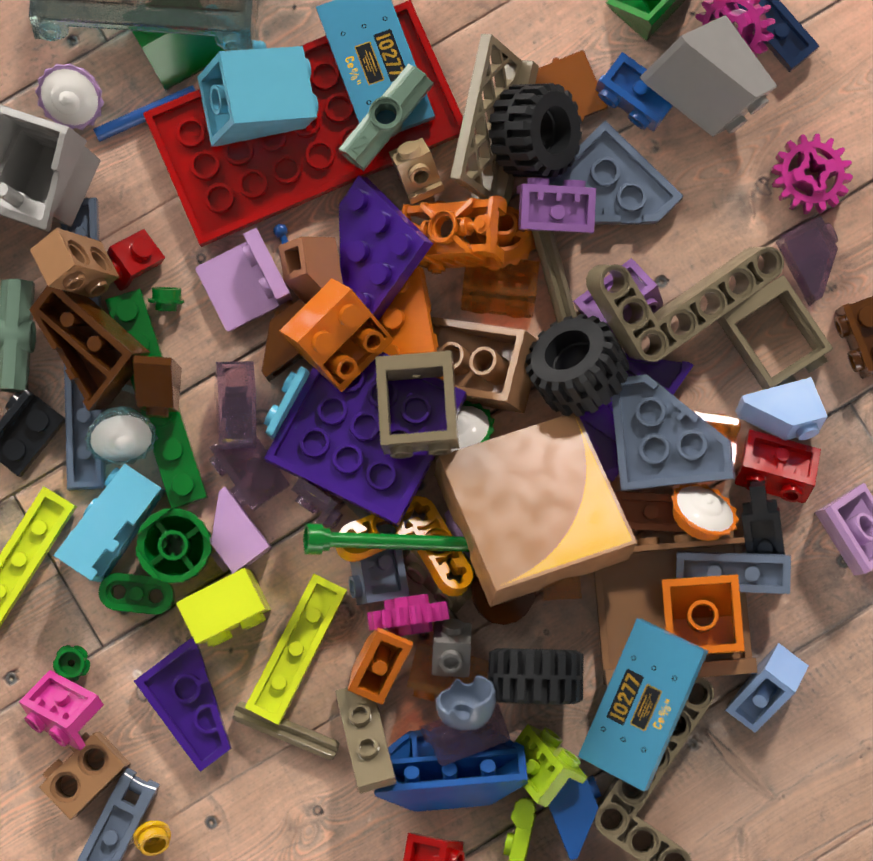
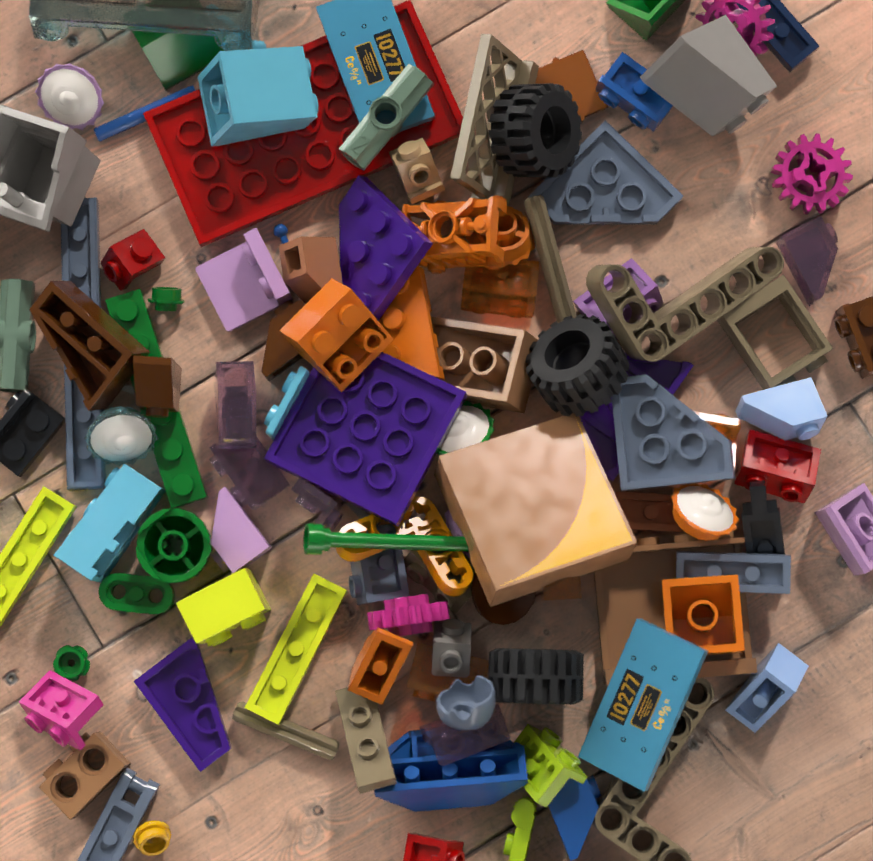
medium nougat brick [30,228,119,298] -> none
dark tan window [375,350,460,458] -> none
medium lavender bracket [517,178,596,234] -> none

